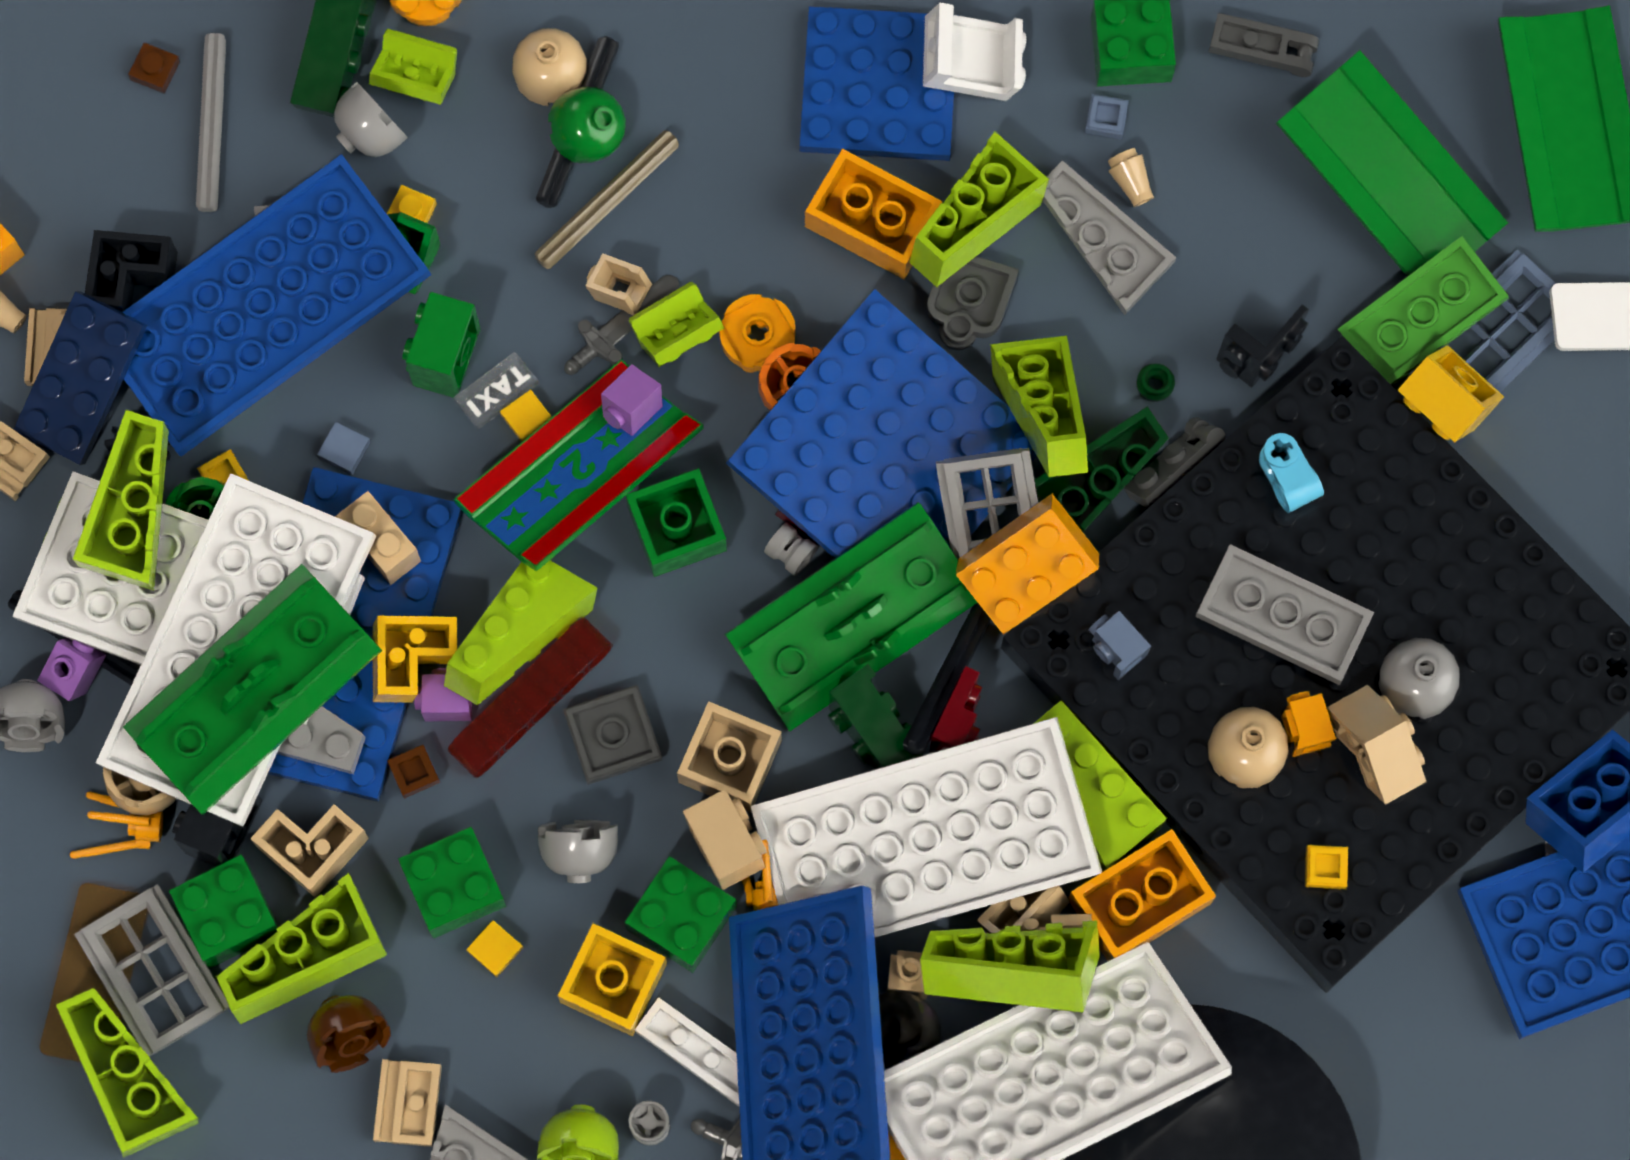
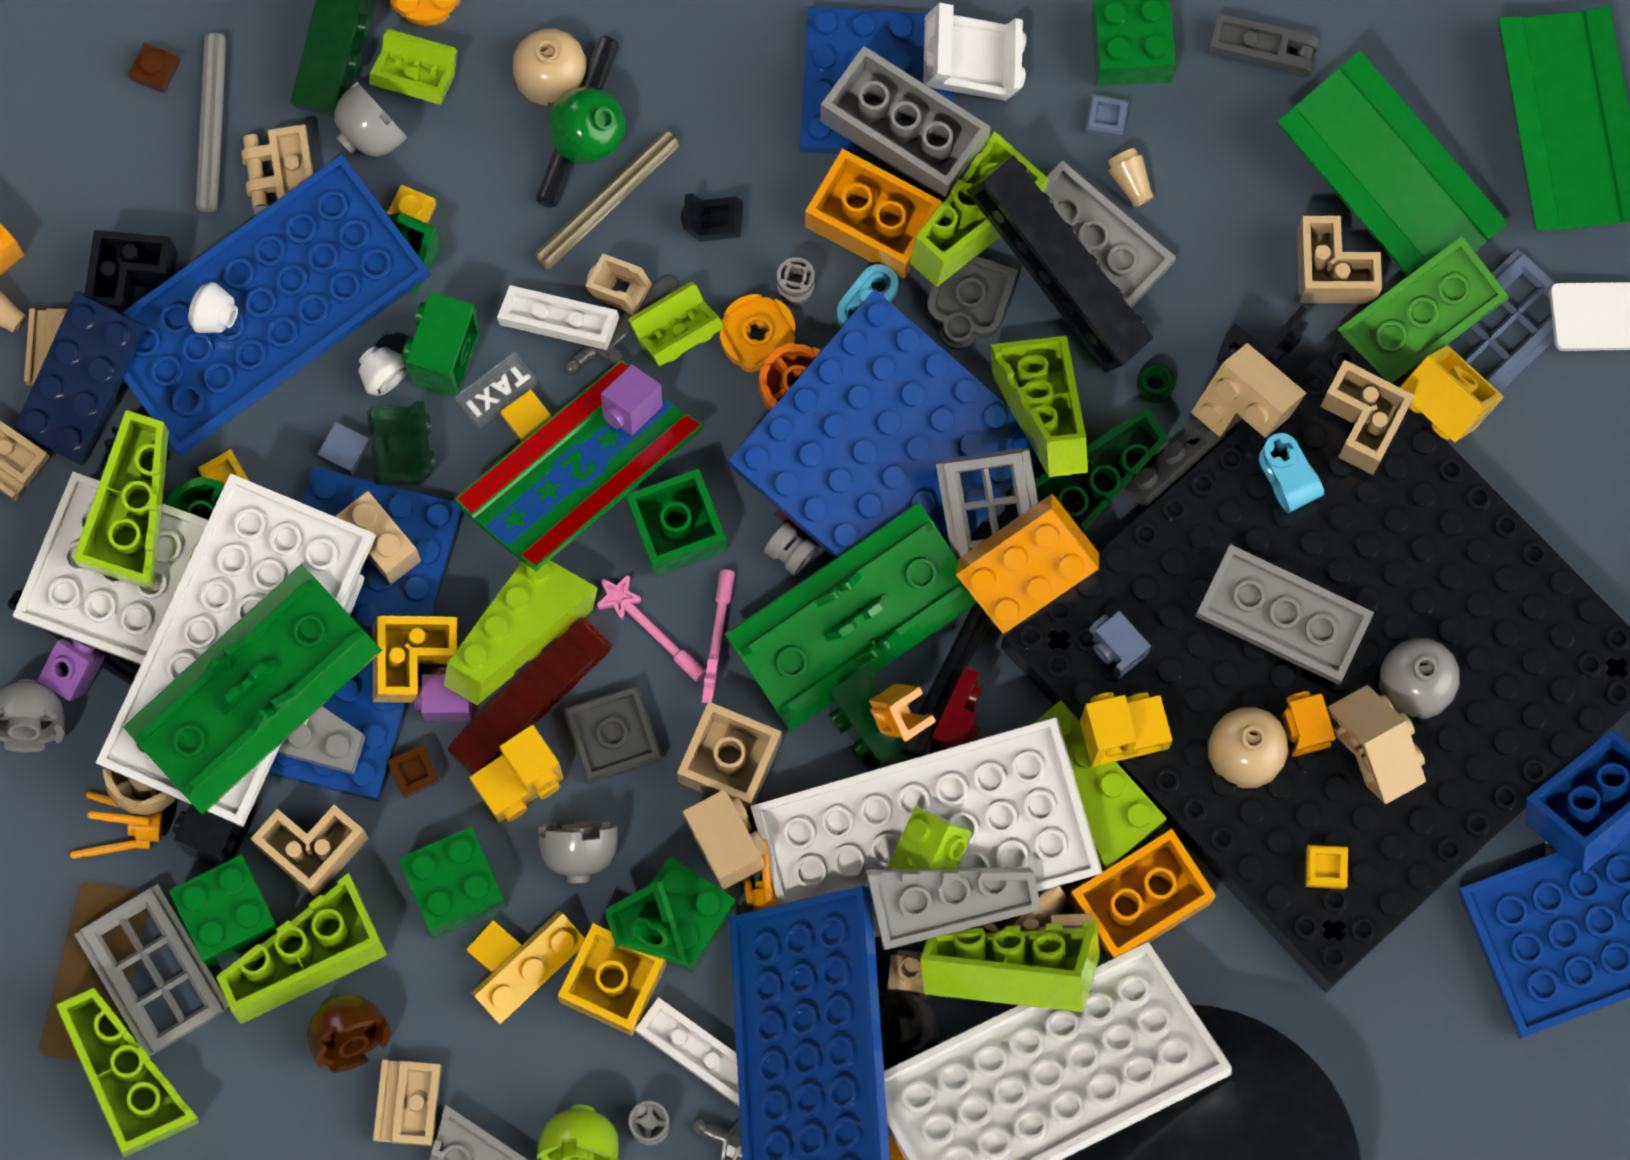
none -> white cone [188,282,238,333]
none -> tan plate [241,124,313,209]
none -> white cone [358,346,407,396]
none -> clear green bracket [367,401,435,486]
none -> yellow brick [469,724,564,823]
none -> yellow plate [471,911,585,1024]
none -> white plate [497,285,619,350]
none -> bright pink piece [597,576,706,682]
none -> green slope [604,881,688,967]
none -> black bracket [681,193,743,242]
none -> bright pink piece [702,569,735,703]
none -> light grey wheel [777,257,815,305]
none -> light grey brick [820,46,991,201]
none -> medium azure plate [837,264,898,327]
none -> light grey wing [865,867,1041,950]
none -> light orange window [869,684,936,742]
none -> lime bracket [886,806,972,869]
none -> black brick [966,155,1153,373]
none -> yellow brick [1080,692,1173,767]
none -> tan brick [1191,343,1306,438]
none -> tan brick [1296,216,1382,304]
none -> tan brick [1320,360,1415,475]

